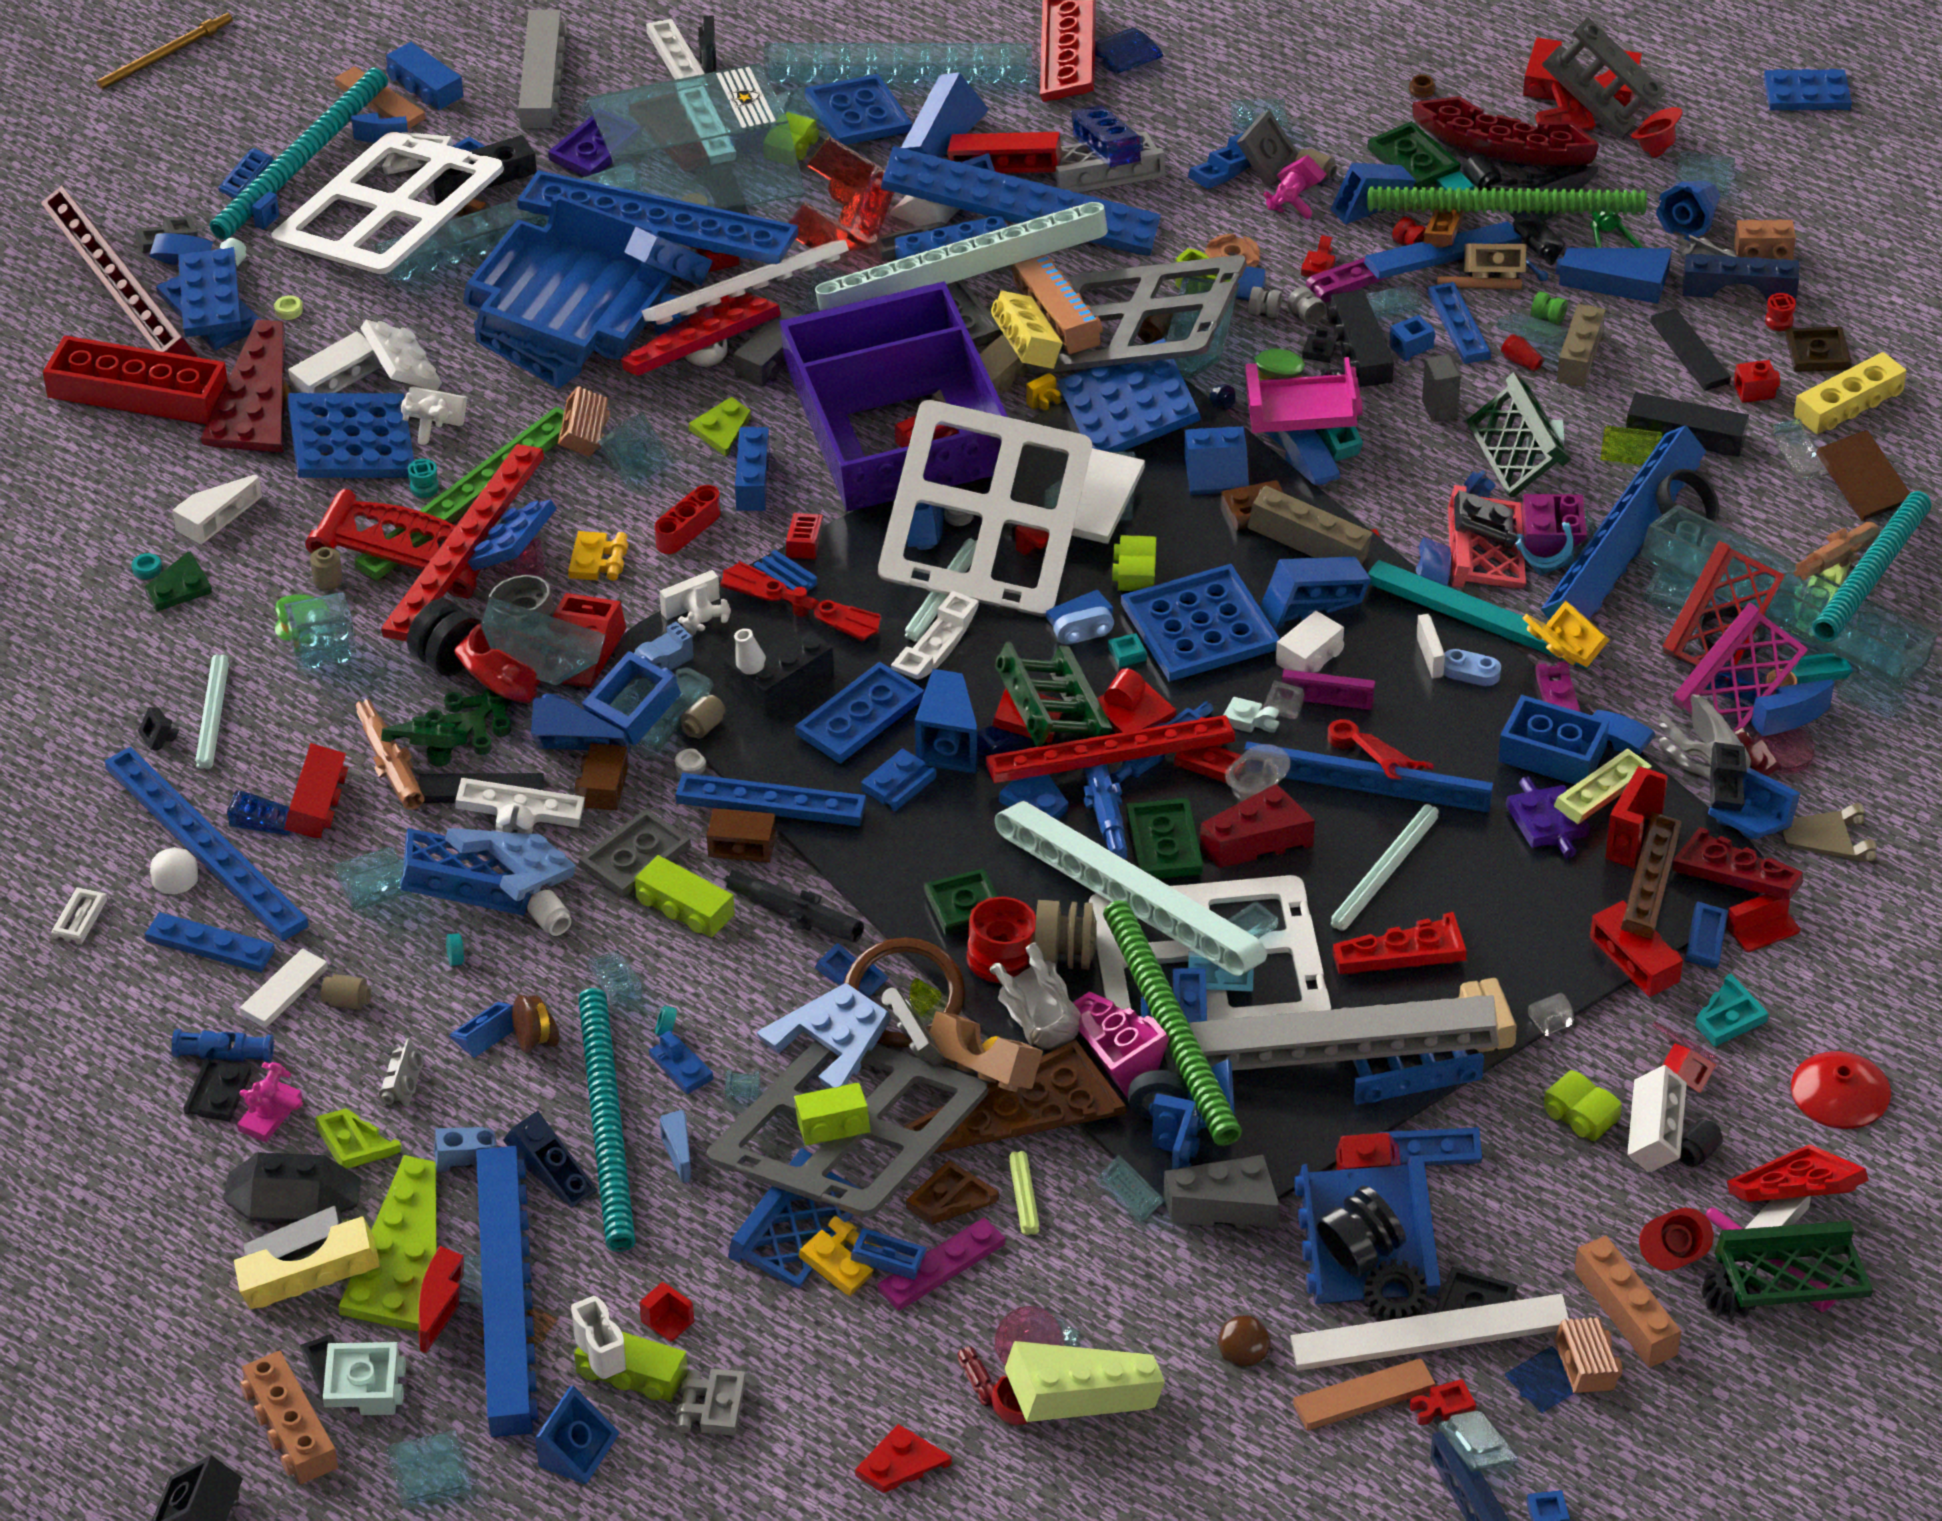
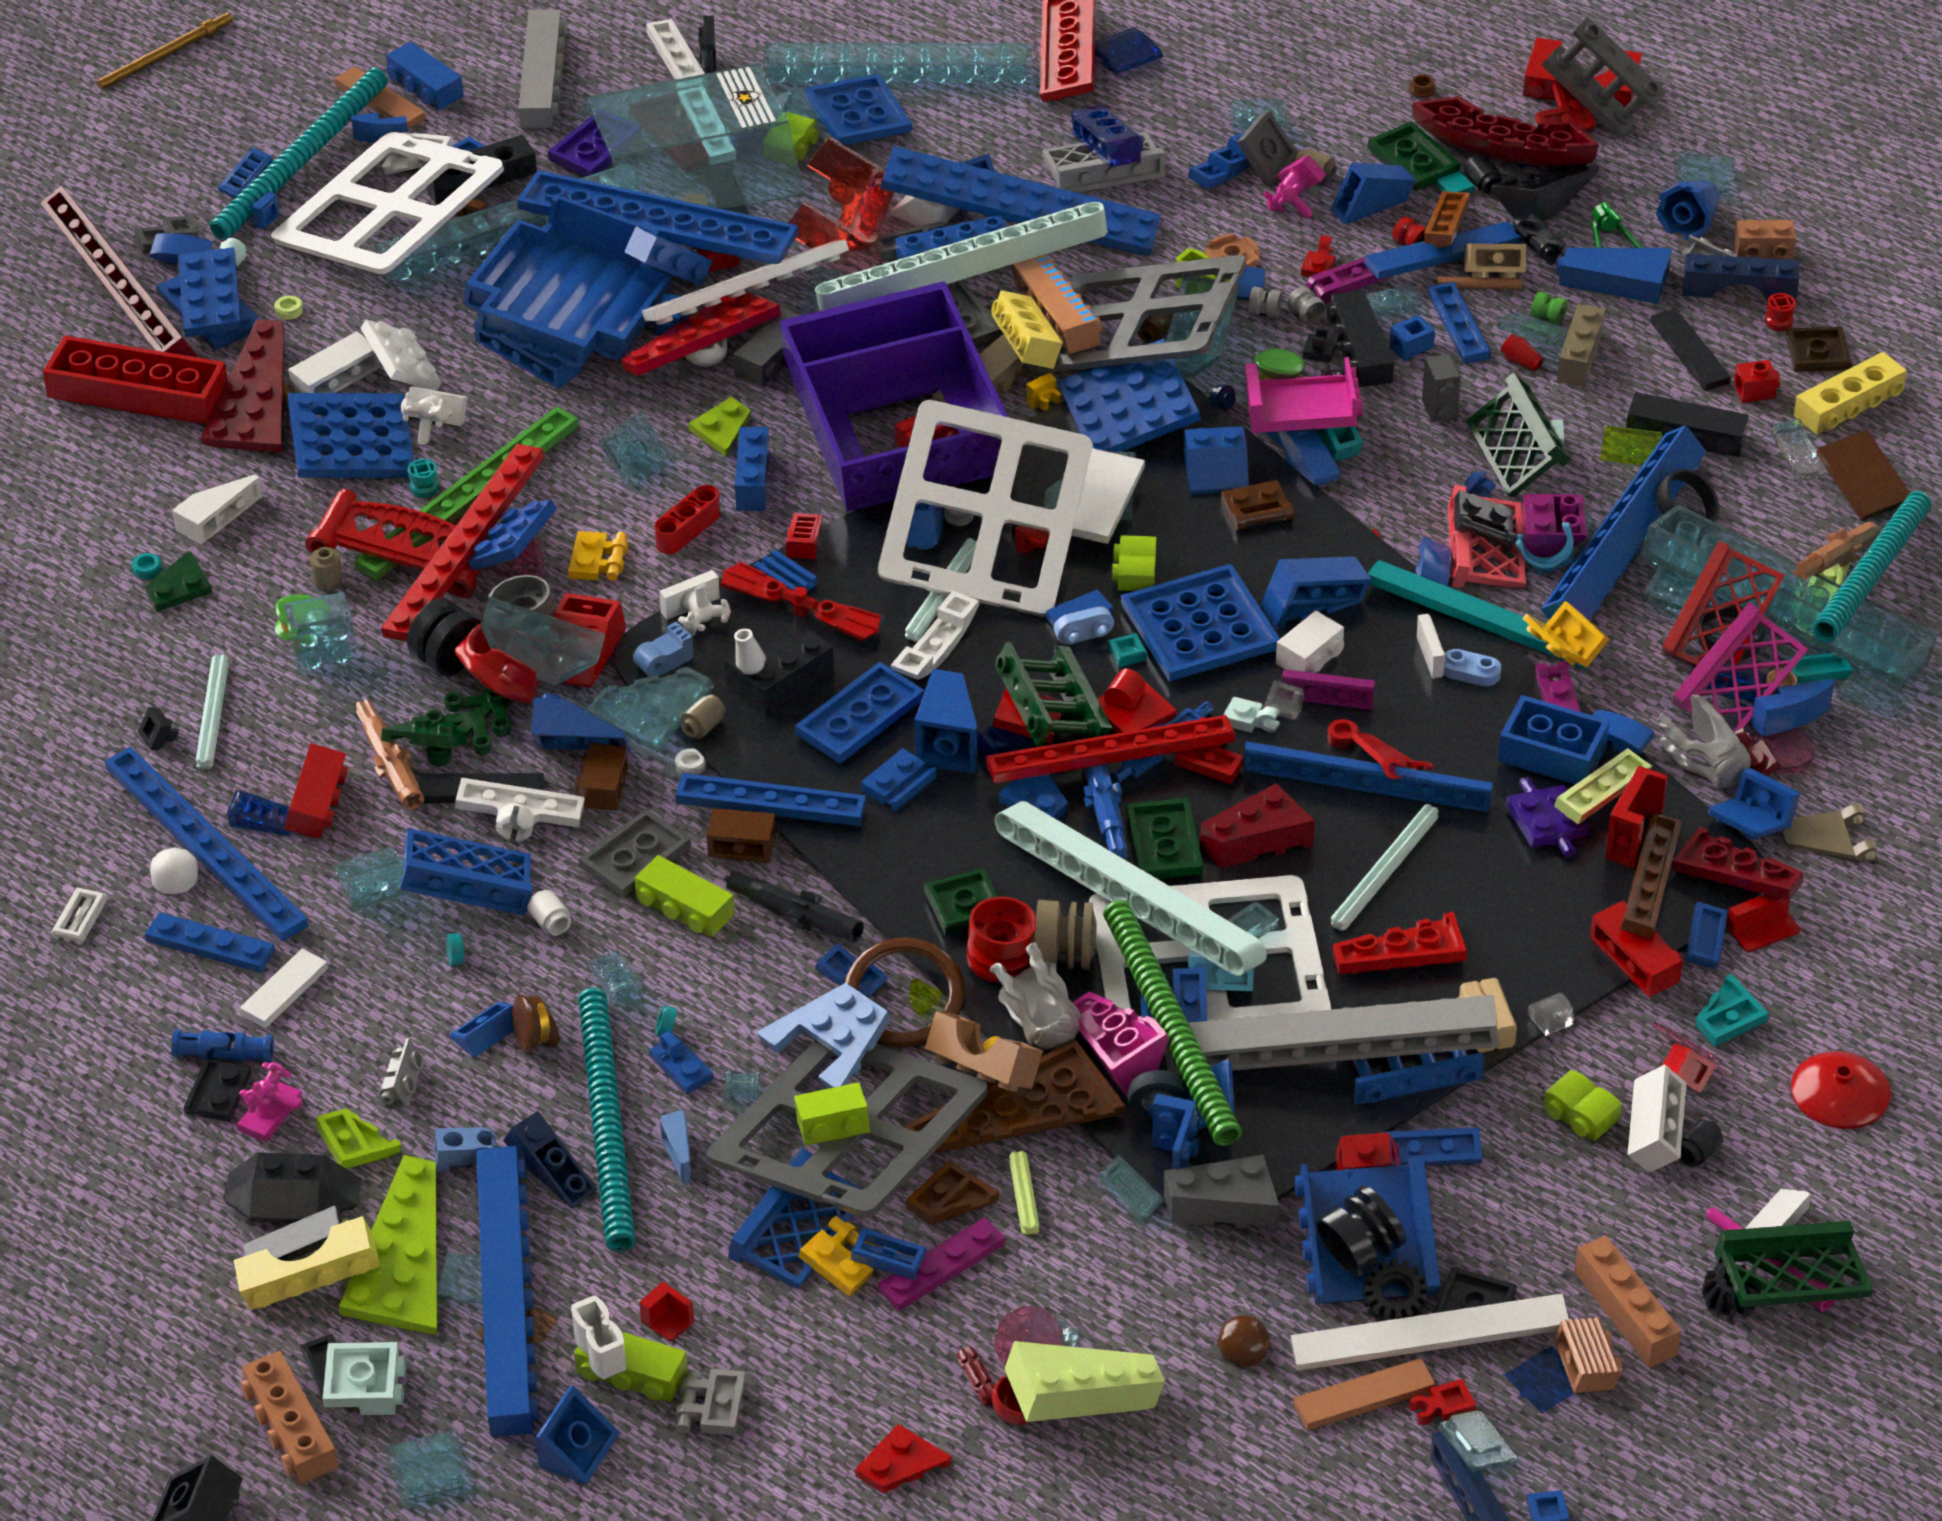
dark tan brick [321,974,372,1010] -> none
red slope [418,1246,464,1353] -> none
medium blue wing [445,828,576,901] -> none
nougat brick [558,386,610,457] -> none
blue window [582,651,682,746] -> none
plate [881,988,945,1066] -> none
blue slope [901,72,989,158] -> none
red brick [947,132,1062,173] -> none
clear piece [1225,744,1290,803] -> none
dark tan brick [1248,485,1373,565] -> none
bright green piece [1367,186,1647,215] -> none
blue hinge [1526,258,1548,282] -> none
red piece [1631,107,1683,158] -> none
red piece [1639,1207,1714,1271] -> none
black slope [1710,742,1747,812] -> none
red plate [1727,1144,1869,1202] -> none
blue plate [1763,69,1852,110] -> none

